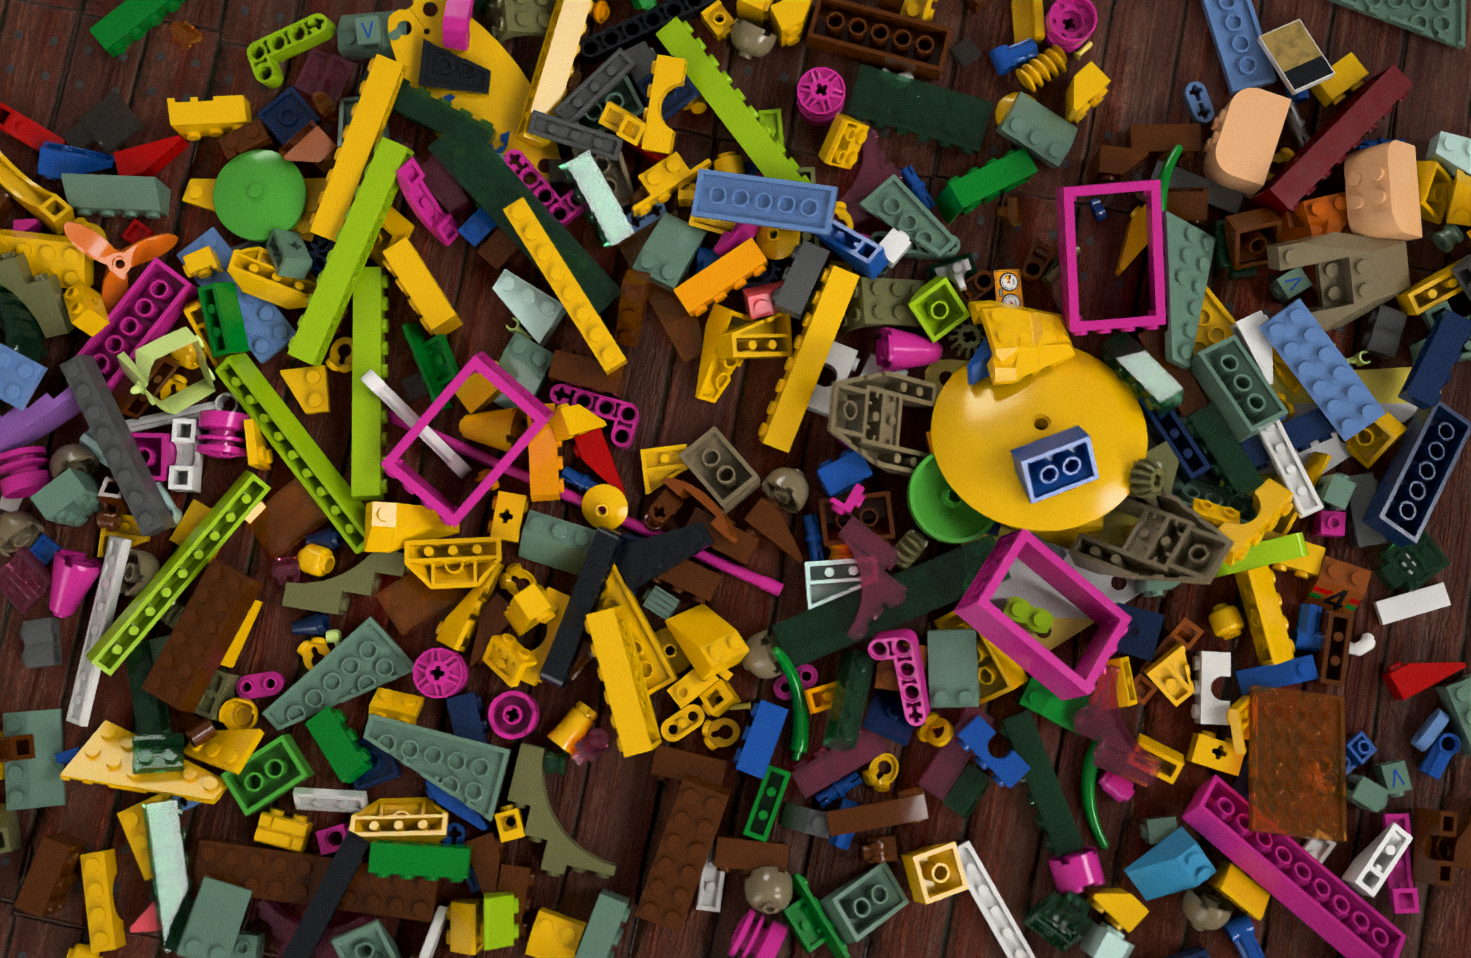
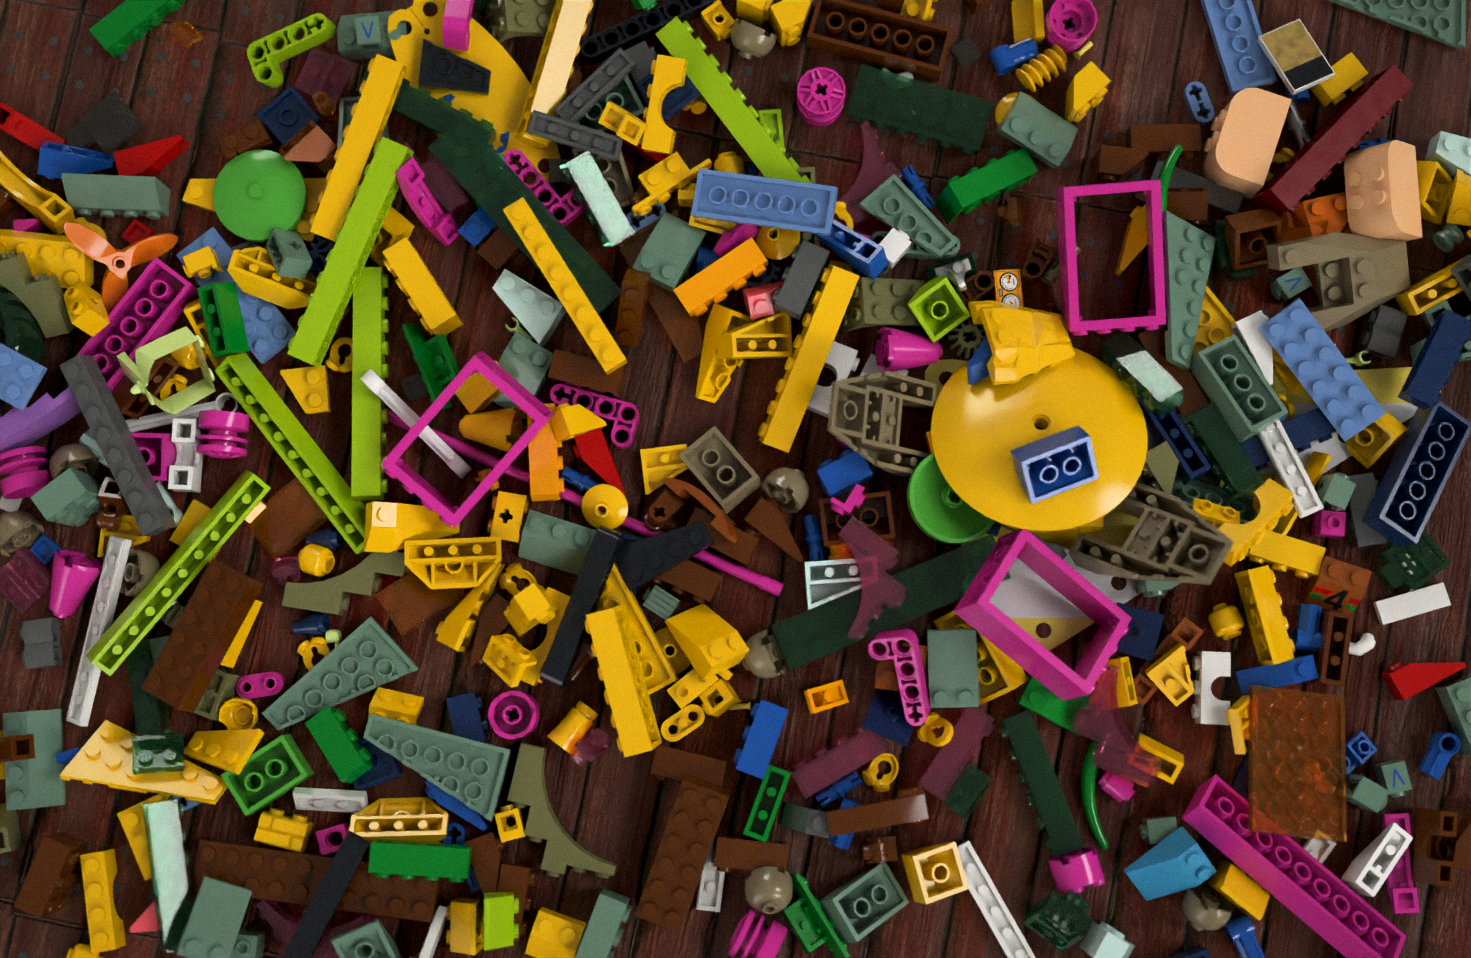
yellow wedge [167,95,252,141] -> none
reddish brown piece [176,710,217,748] -> none
yellow wing [244,419,273,471] -> none
dark pink wheel [413,648,469,698] -> none
clear green wheel [545,750,567,776] -> none
light orange plate [589,0,610,24] -> none
yellow piece [702,718,740,751] -> none
green animal [772,646,809,762] -> none
dark pink plate [773,664,818,700] -> none
yellow slope [818,113,870,170] -> none
clear green brick [823,649,875,753] -> none
olive gear [889,529,928,570] -> none
blue arch [956,714,1031,789] -> none
lime brick [1001,597,1054,634] -> none
yellow slope [1084,888,1149,933] -> none
blue tile [1088,197,1107,222] -> none
olive gear [1128,458,1167,500] -> none
yellow brick [1186,730,1244,776] -> none
lime beam [1214,532,1309,578] -> none
medium blue beam [1411,708,1450,752] -> none

